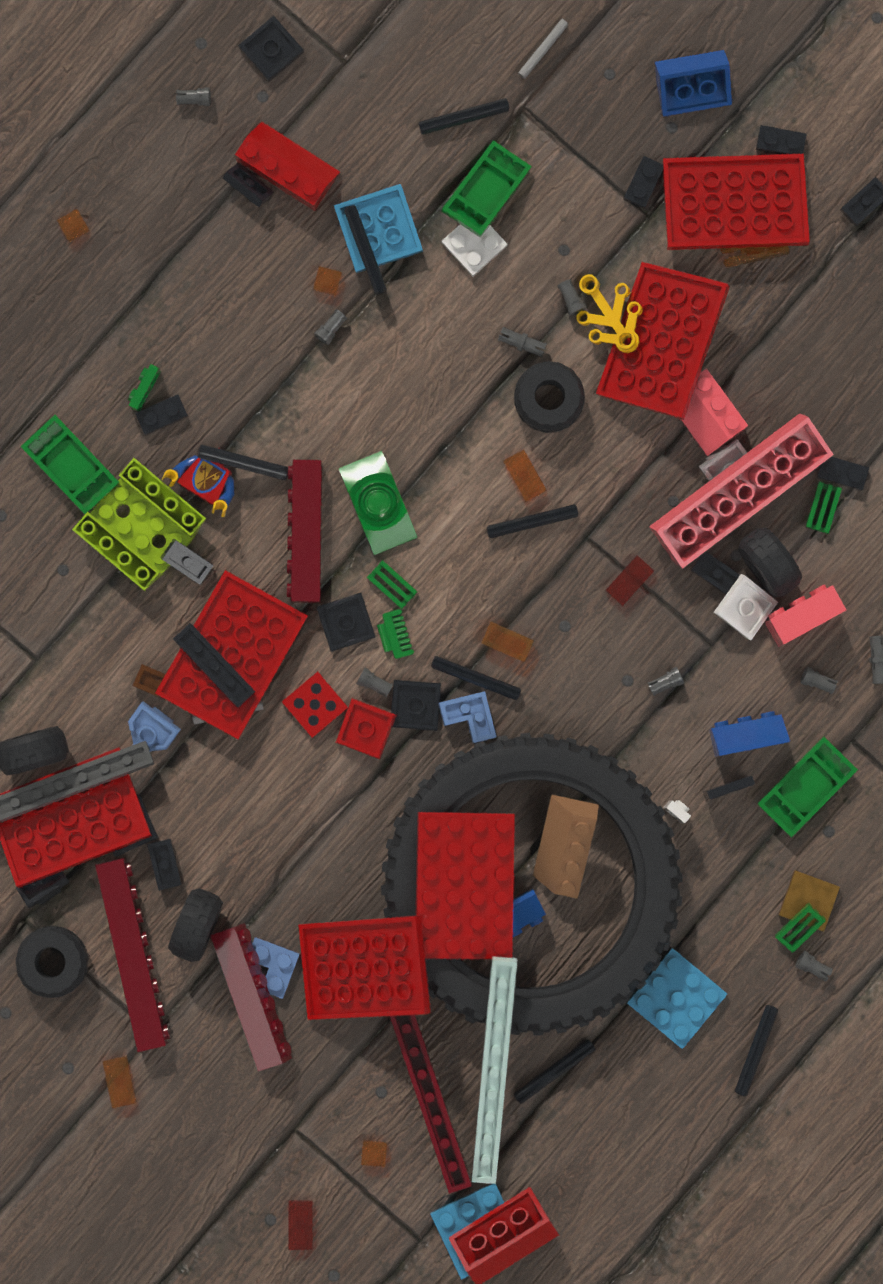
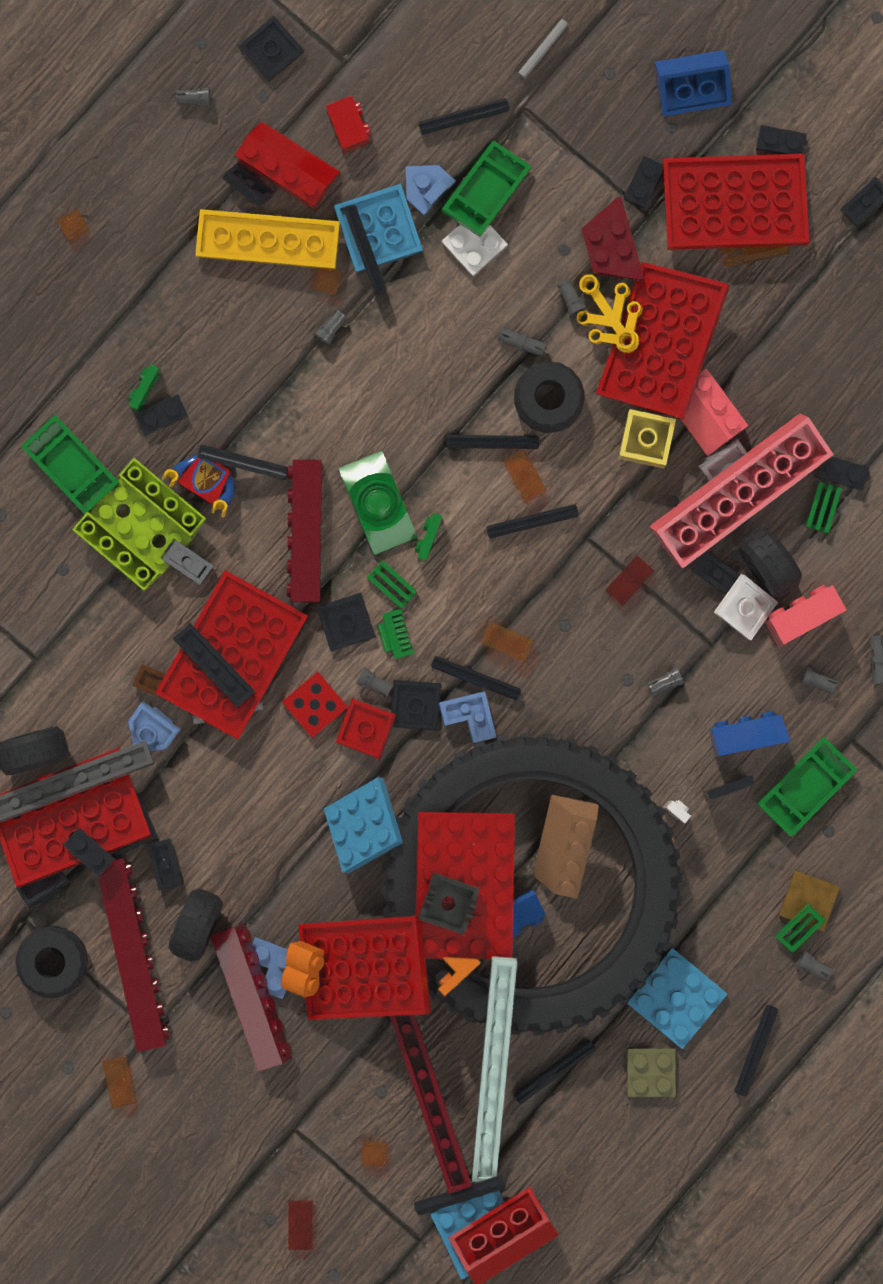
none -> black plate [63,828,115,878]
none -> yellow plate [195,209,341,270]
none -> orange brick [281,941,324,998]
none -> dark azure plate [324,777,403,874]
none -> red brick [326,96,372,154]
none -> medium blue plate [405,165,456,216]
none -> black axle [414,1175,506,1215]
none -> green plate [415,513,442,562]
none -> pearl dark grey piece [418,873,480,935]
none -> orange slope [438,958,480,996]
none -> black axle [446,435,539,449]
none -> dark red wing [581,196,645,283]
none -> light yellow brick [618,409,676,469]
none -> olive plate [627,1048,676,1097]

